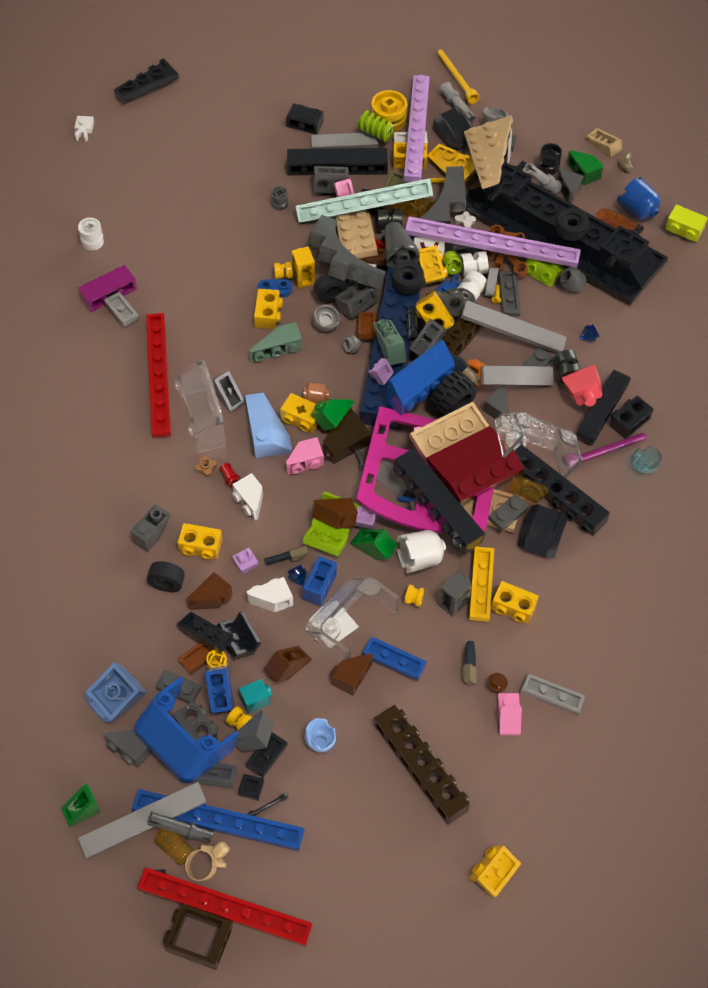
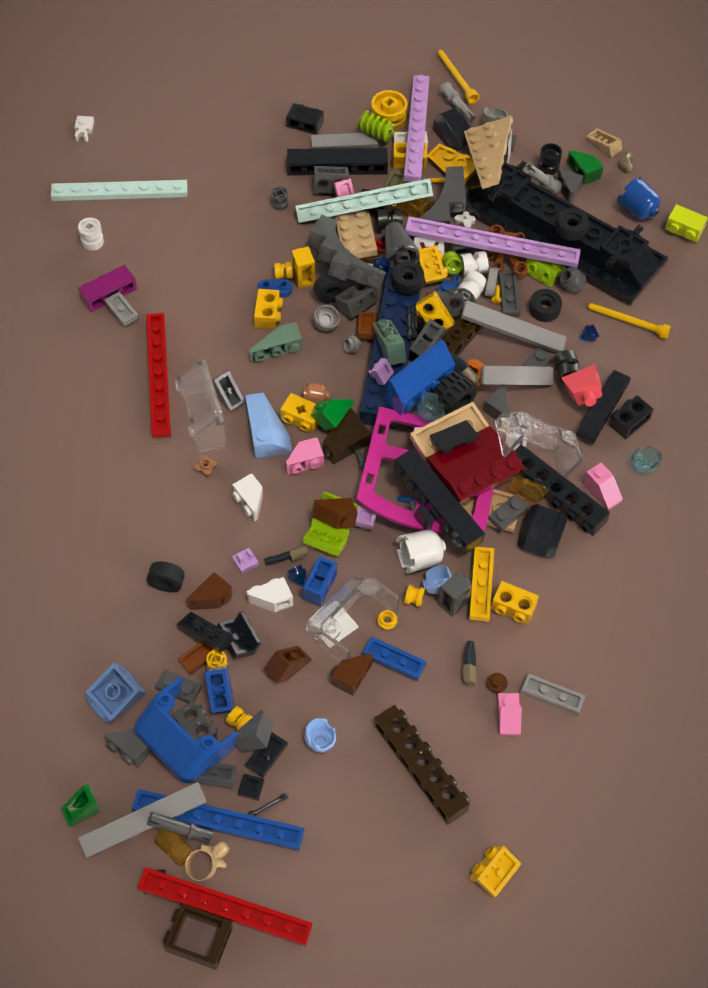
black wing [114,58,179,103] -> none
dark grey slope [130,504,170,553] -> none
yellow brick [178,523,223,559] -> none
red pin [219,463,240,487] -> none
teal brick [239,678,273,714] -> none
green slope [350,529,398,560] -> none
light grey slope [377,460,409,496] -> none
magenta piece [564,433,647,470] -> none
clear orange plate [597,207,645,235] -> none
none -> light aqua plate [51,180,188,201]
none -> clear blue plate [373,256,390,272]
none -> yellow plate [377,610,397,630]
none -> black tile [414,505,434,530]
none -> clear light blue hair [417,392,445,423]
none -> light blue hair [422,565,452,595]
none -> black piece [430,420,479,454]
none -> black tyre [529,289,562,322]
none -> bright pink slope [583,463,623,510]
none -> yellow piece [588,303,671,339]

